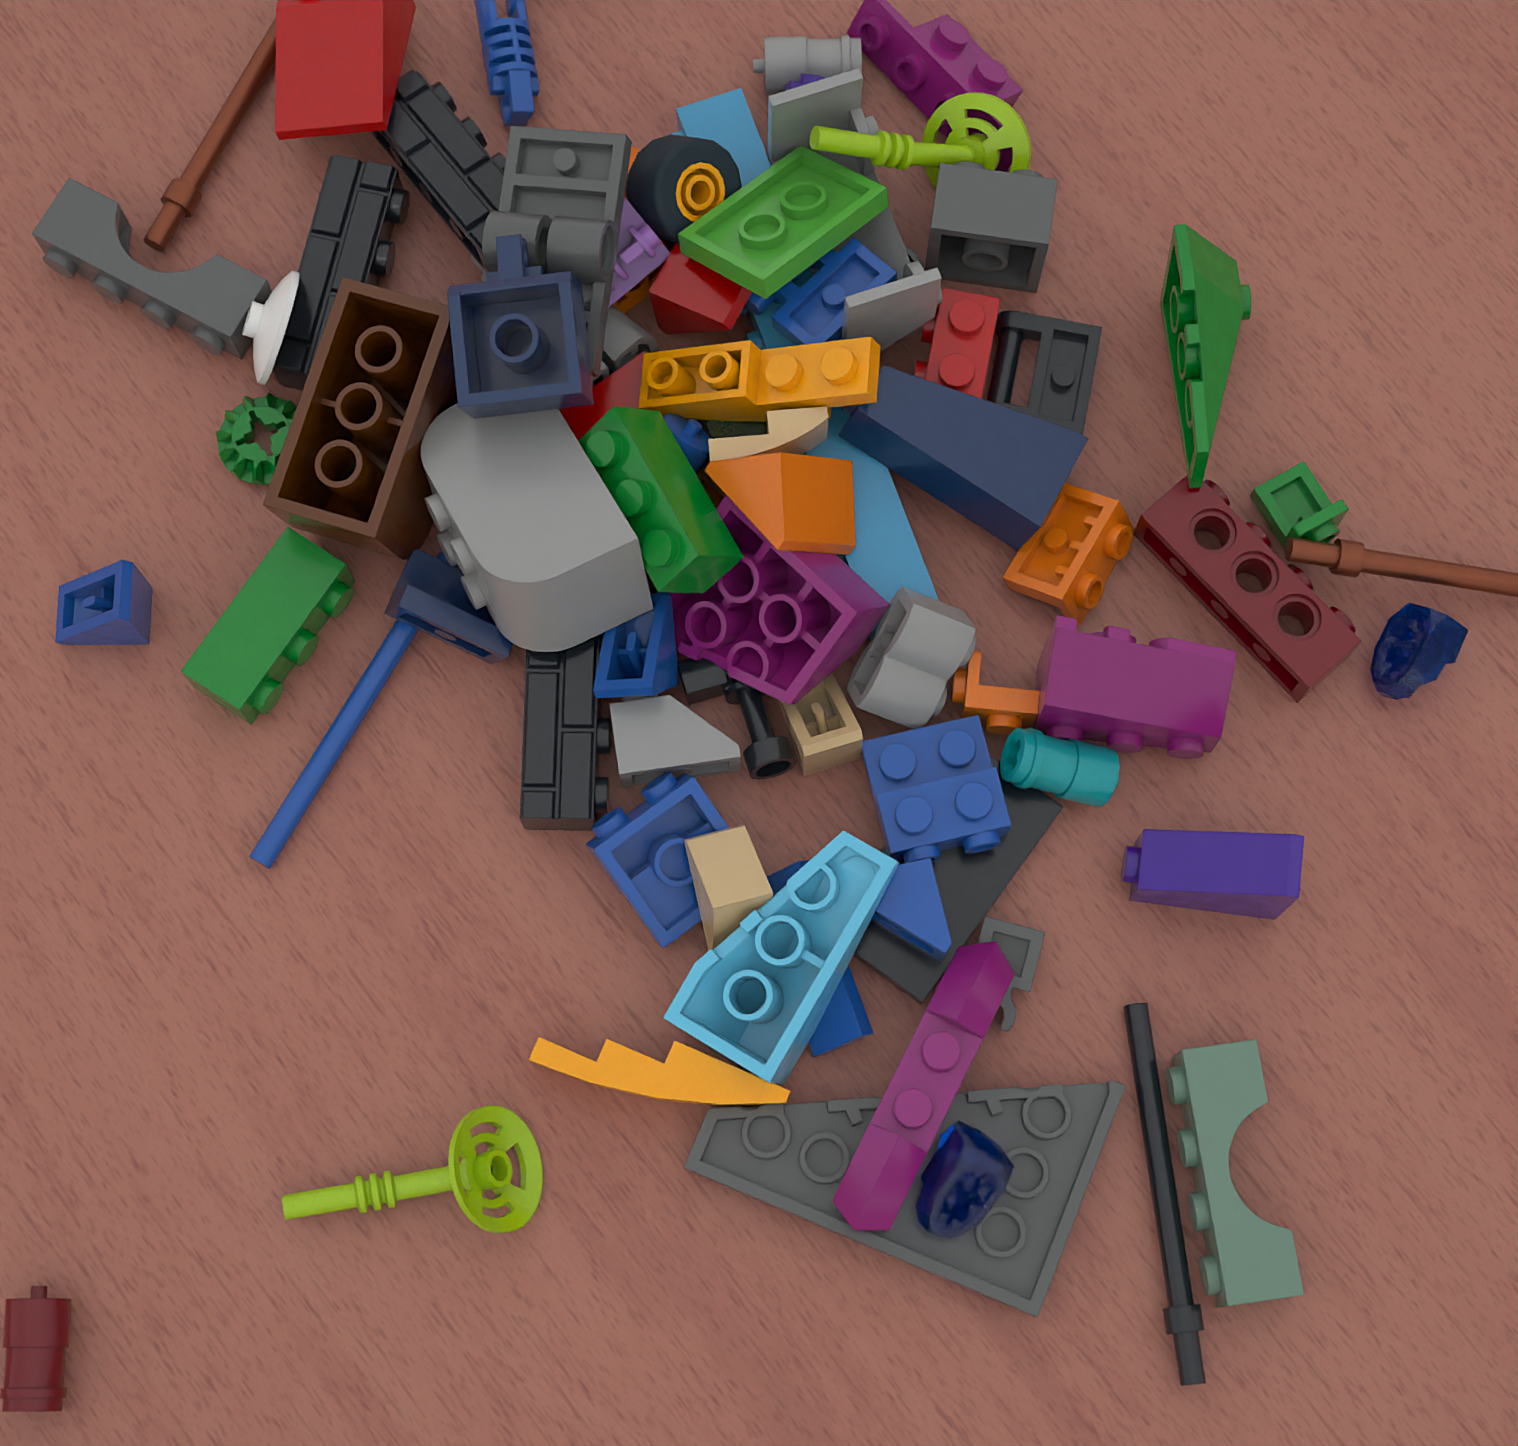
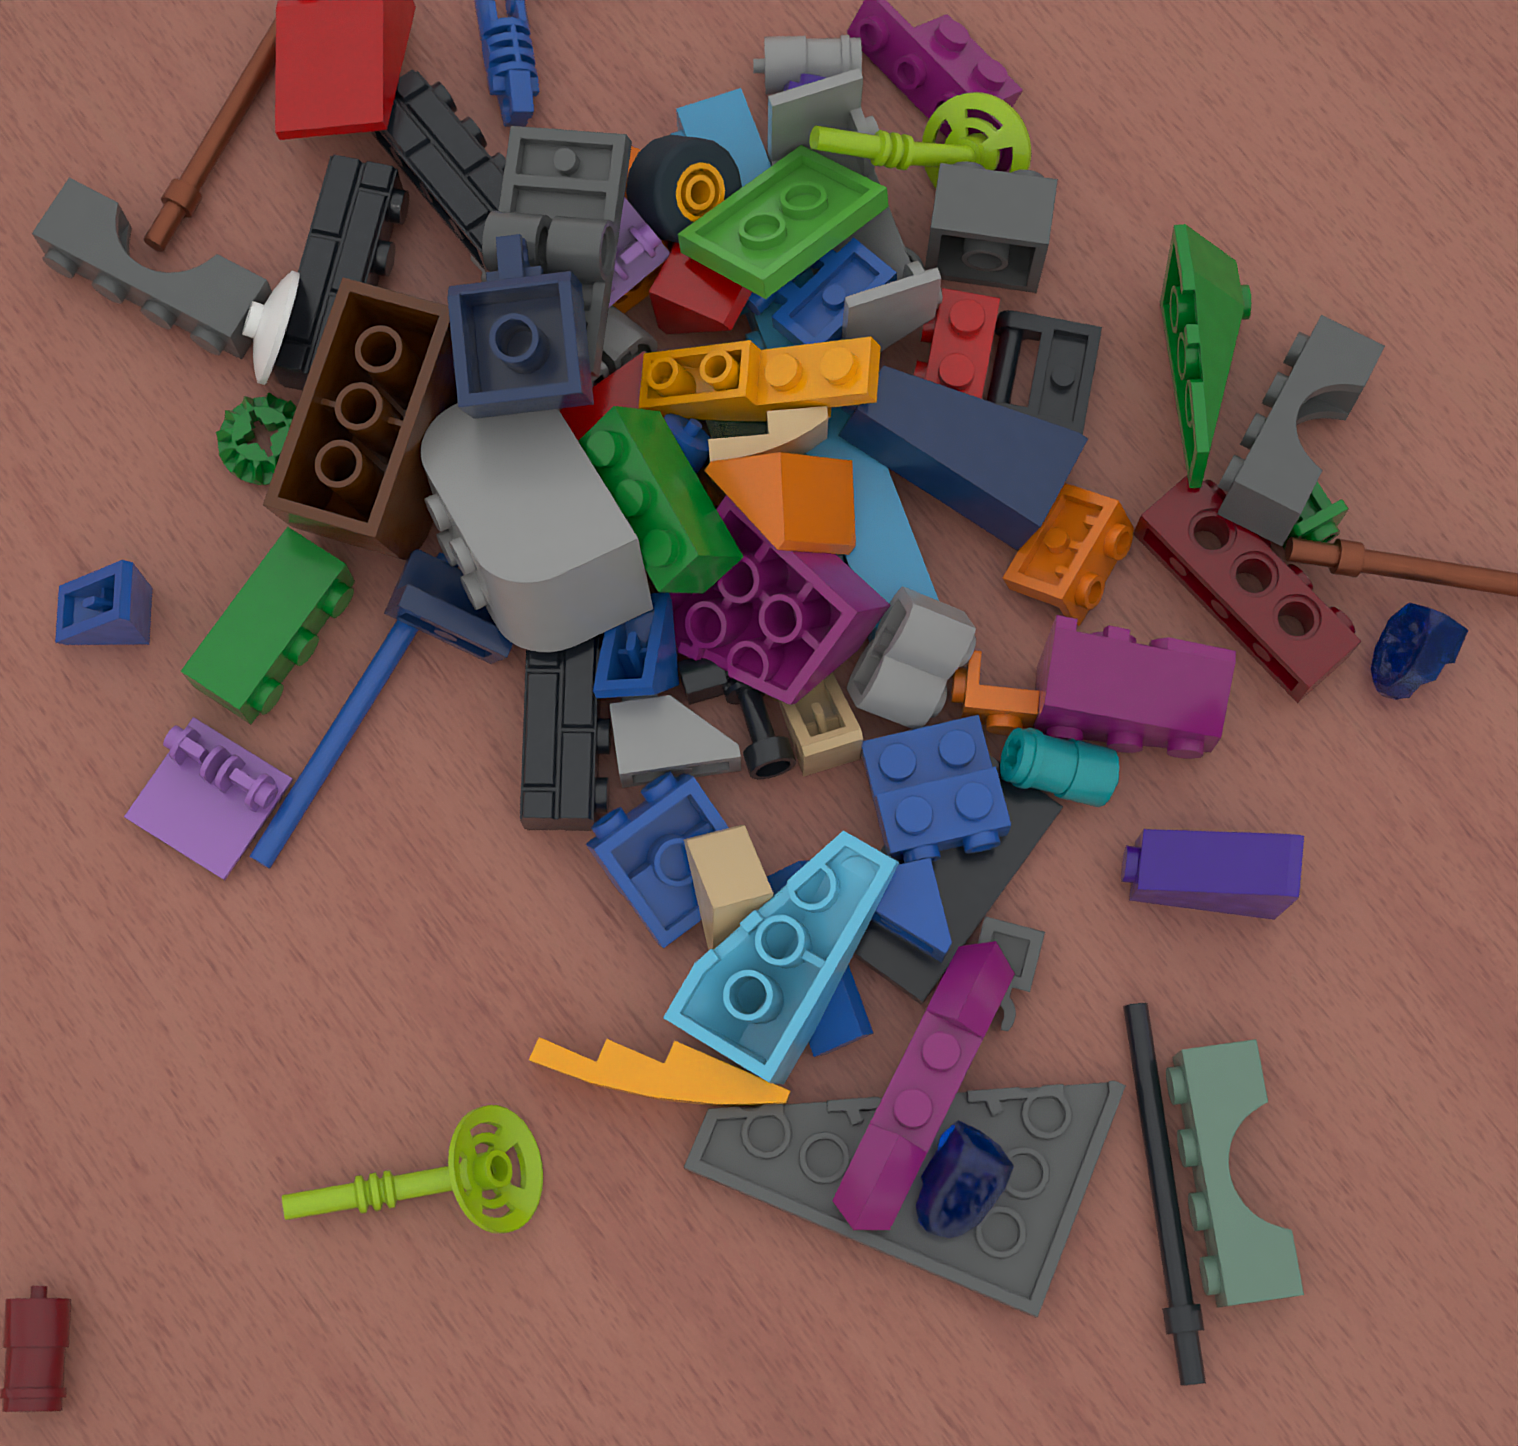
none -> medium lavender hinge [124,717,293,881]
none -> dark grey arch [1217,315,1385,546]

